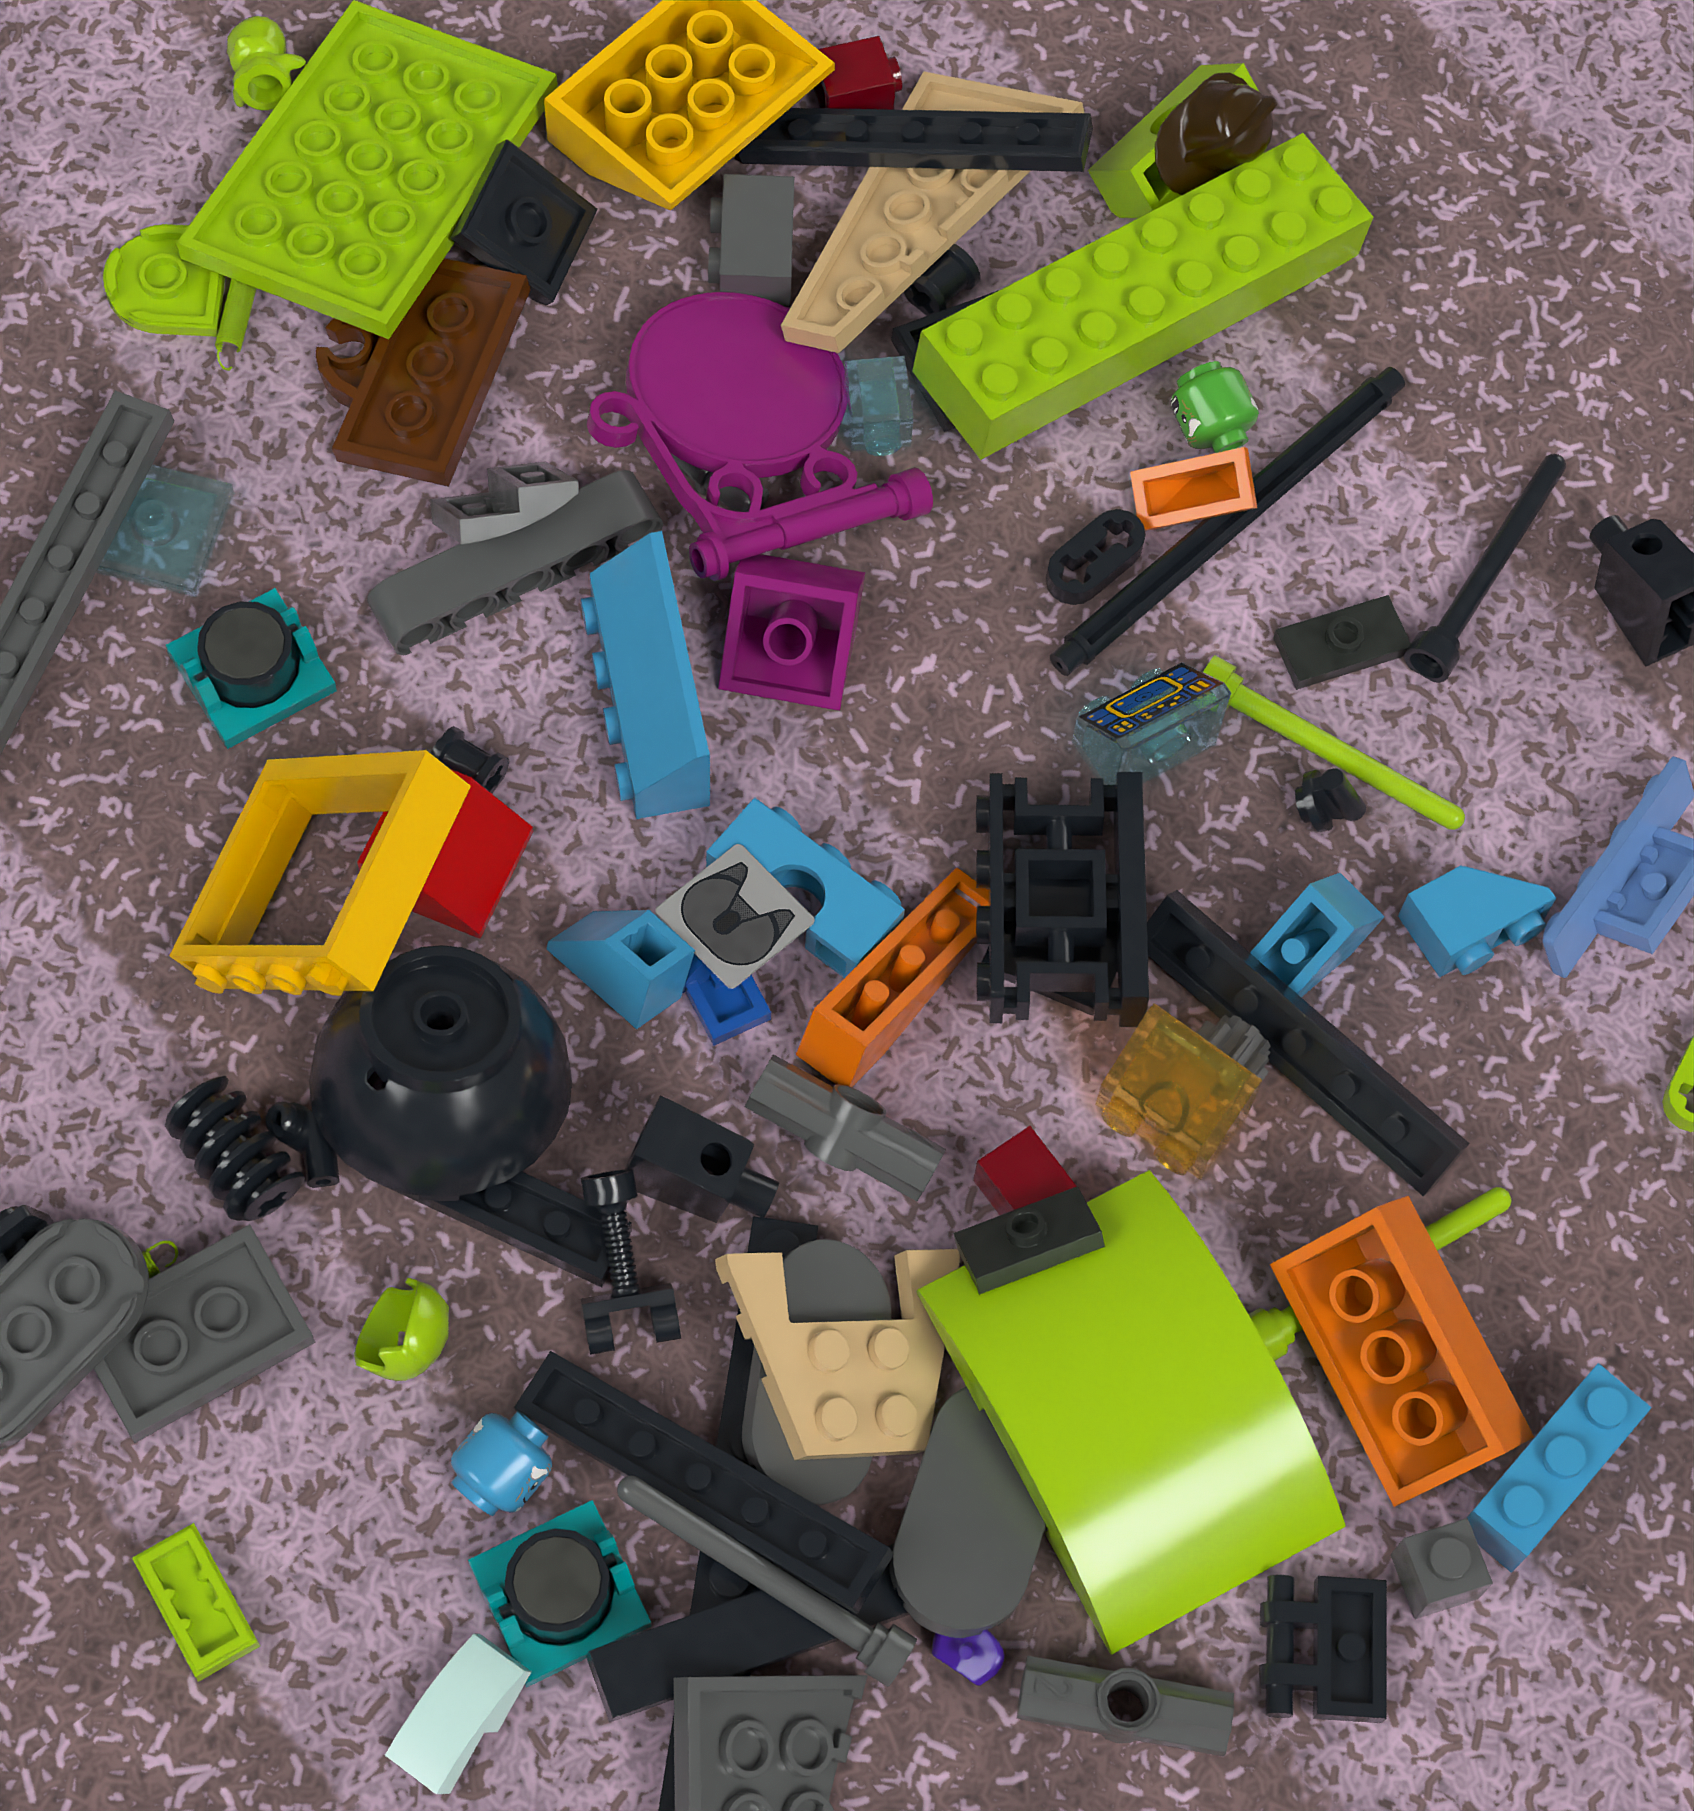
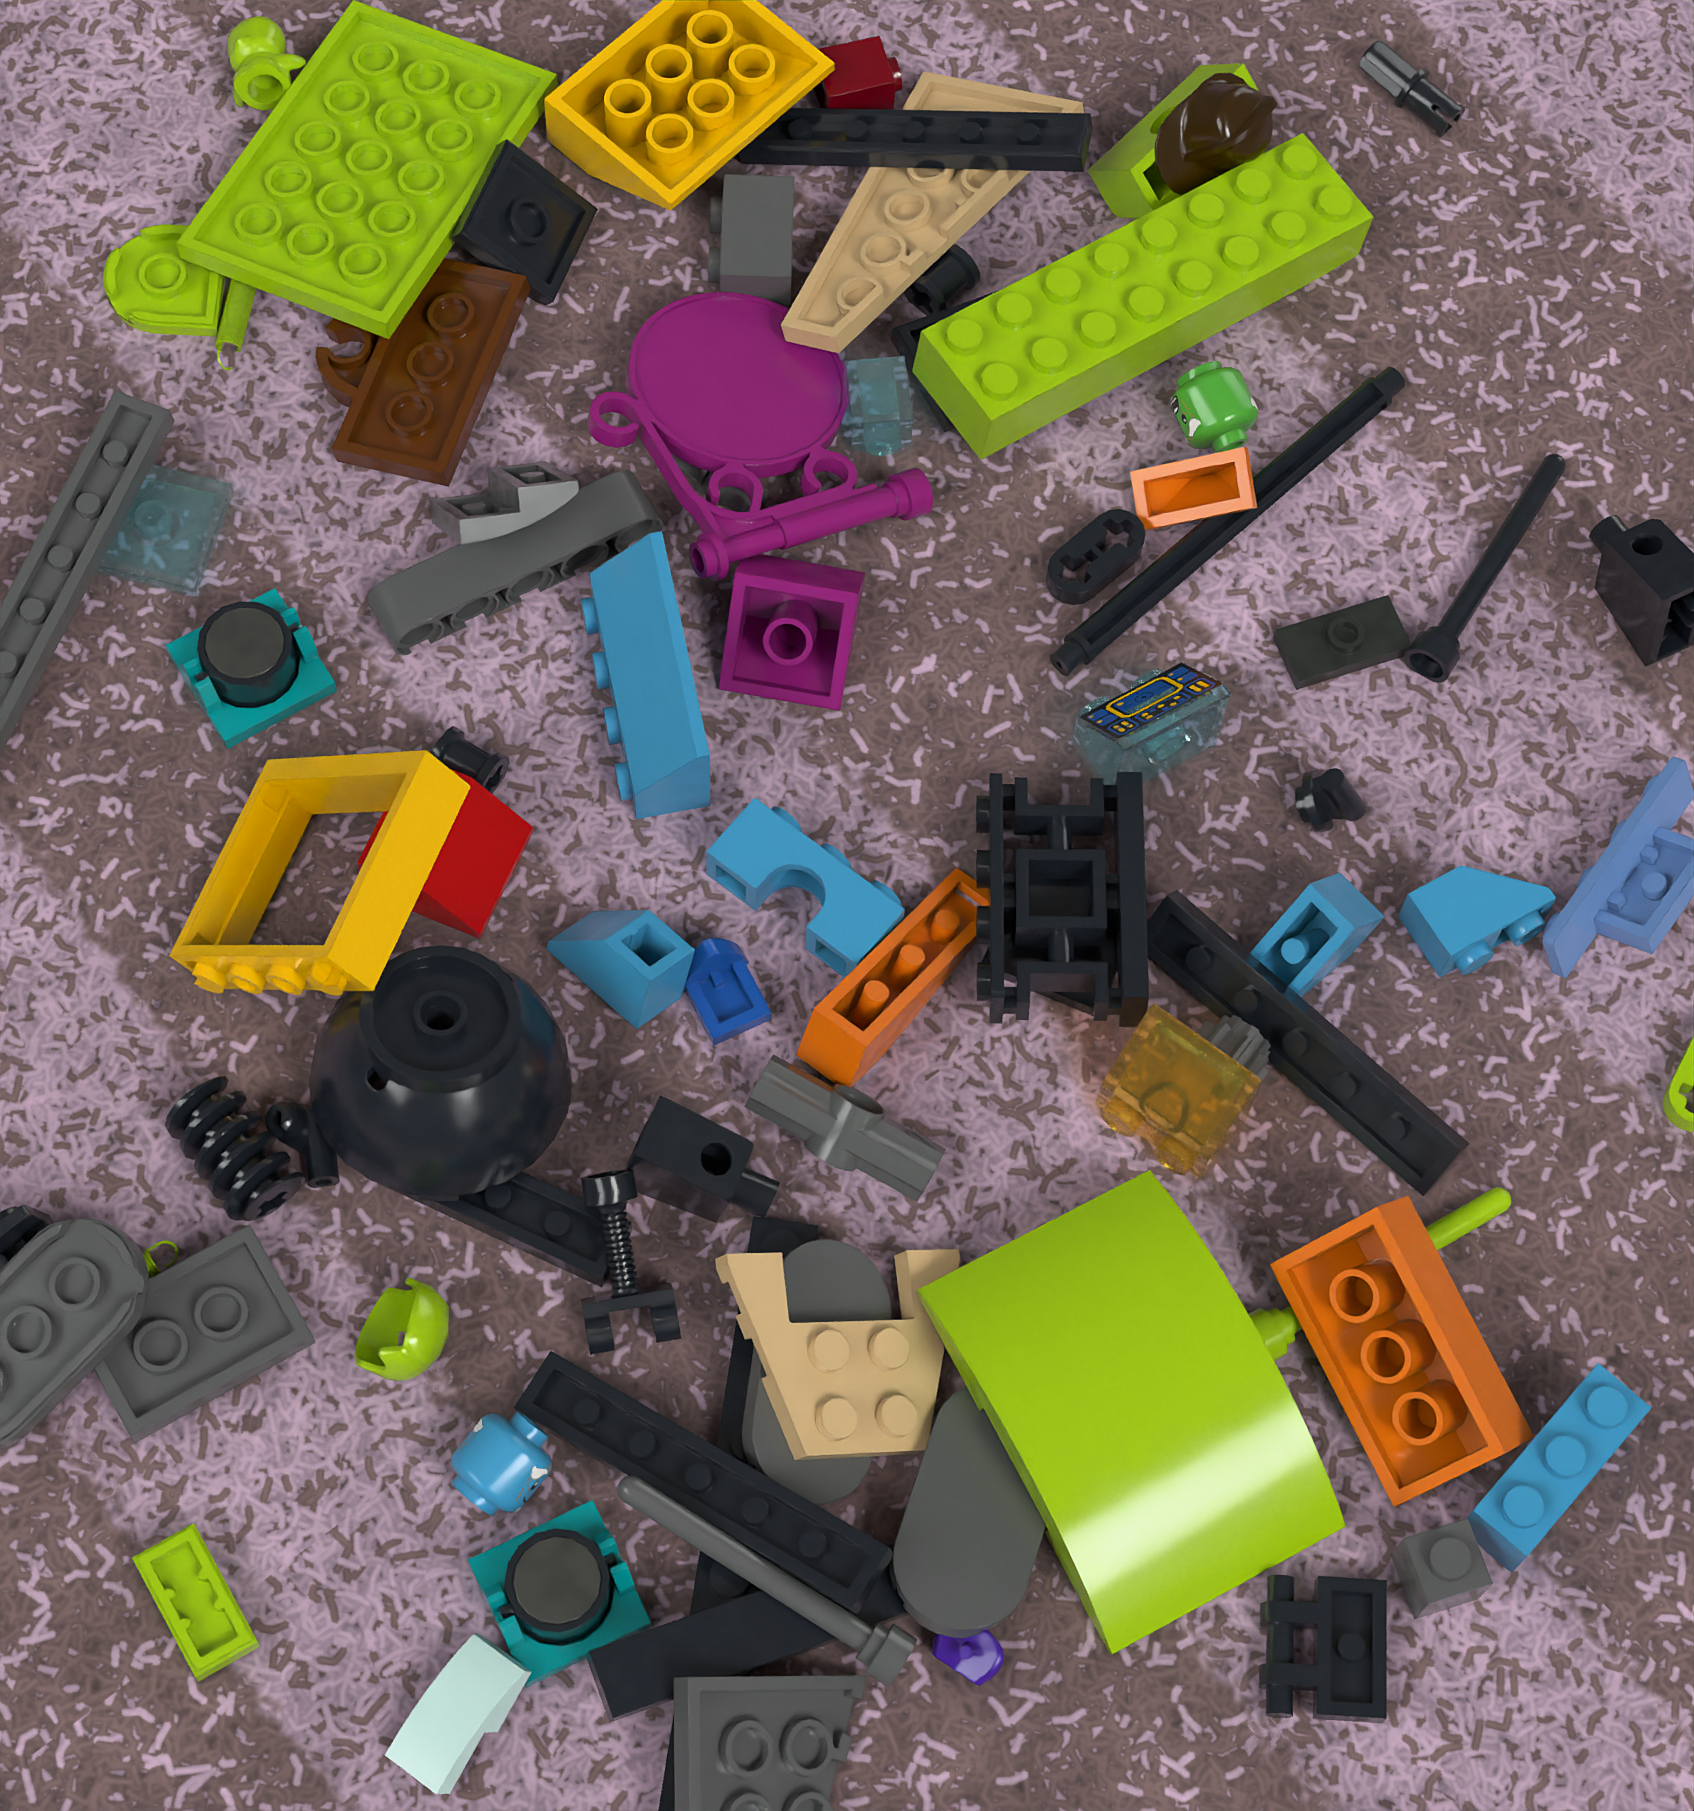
sticker [655,844,815,989] -> none
pearl dark grey plate [953,1186,1105,1295] -> none
dark red brick [973,1126,1076,1215] -> none
dark grey piece [1016,1656,1234,1756] -> none
lime piece [1193,655,1465,830] -> none
none -> black axle [1359,41,1465,138]

